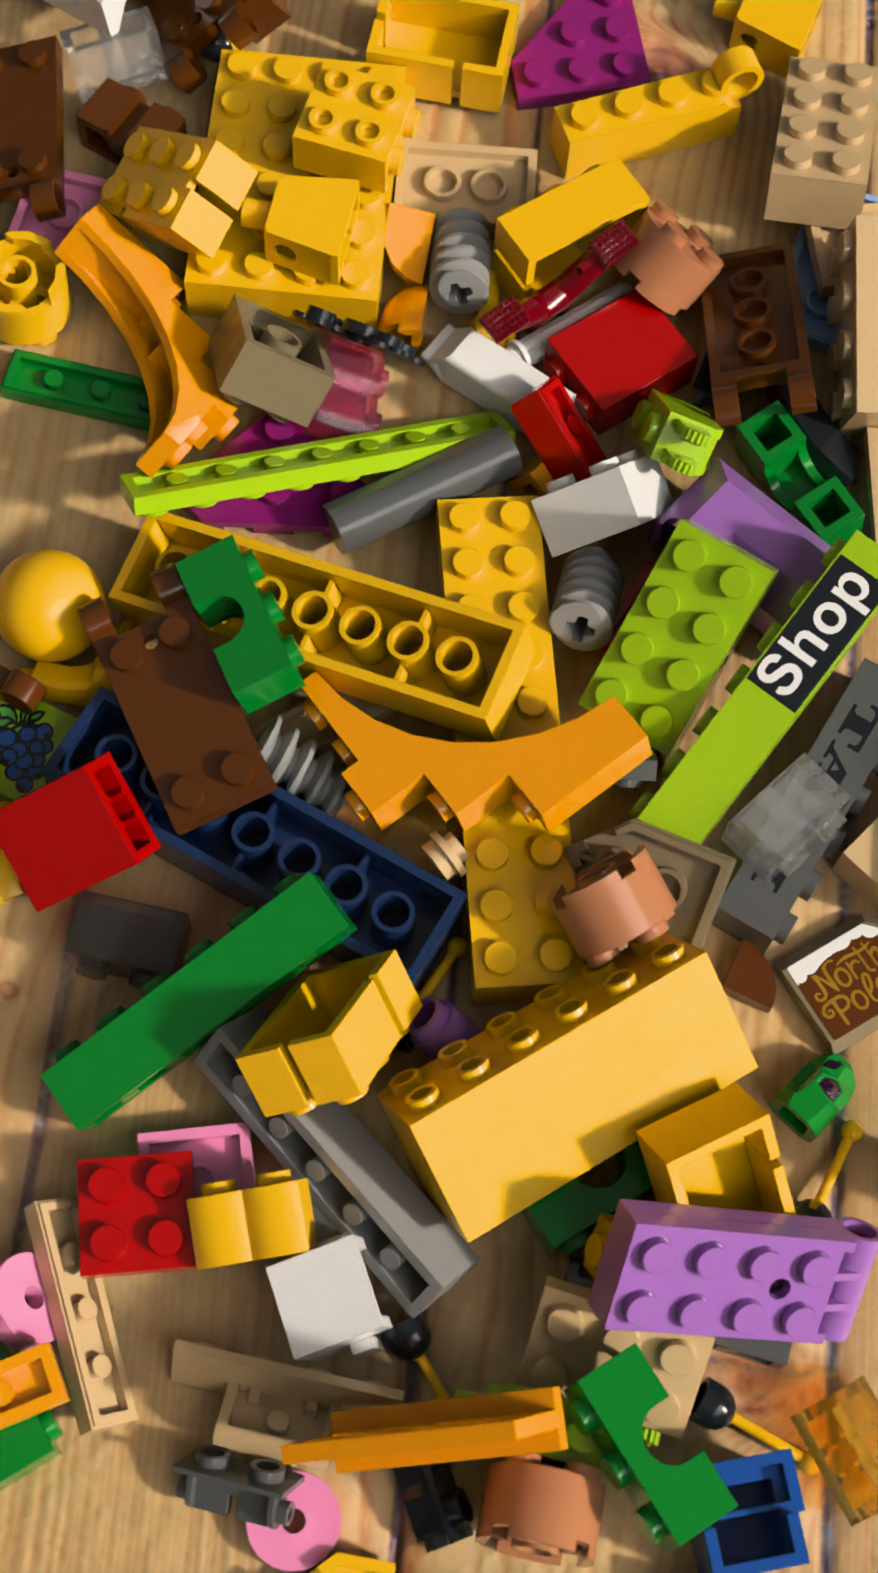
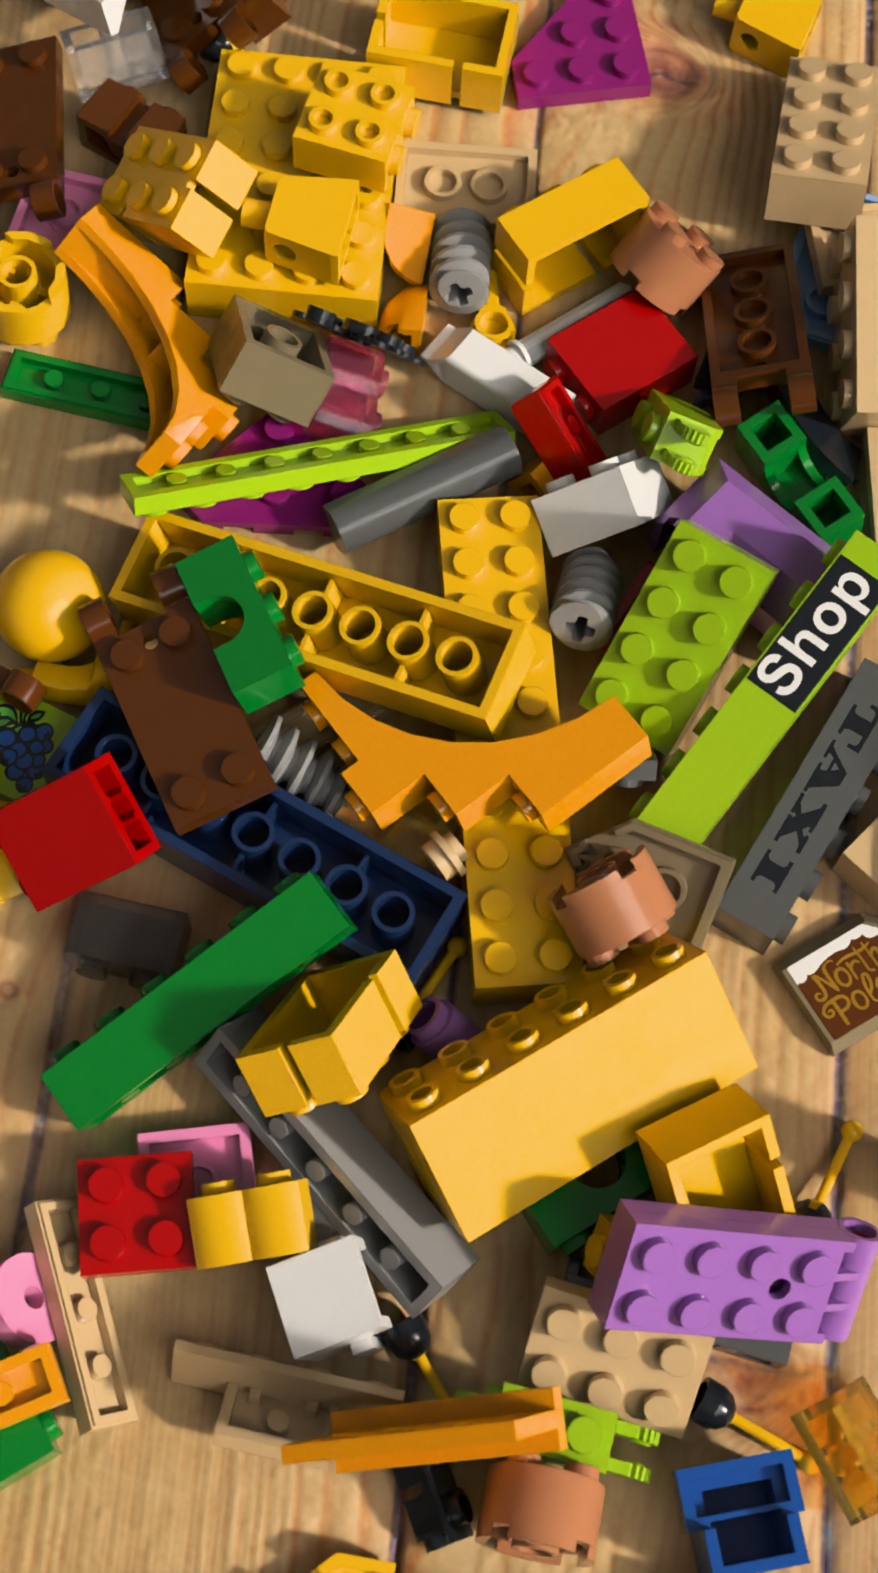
dark grey hinge [172,1445,305,1530] -> none
bright pink piece [246,1471,341,1572] -> none
dark red piece [478,219,641,344] -> none
yellow hinge [550,45,764,179] -> none
green arch [563,1343,739,1552] -> none
clear brick [721,752,851,883] -> none
reddish brown tile [722,939,776,1013] -> none
green rock [769,1053,856,1143] -> none

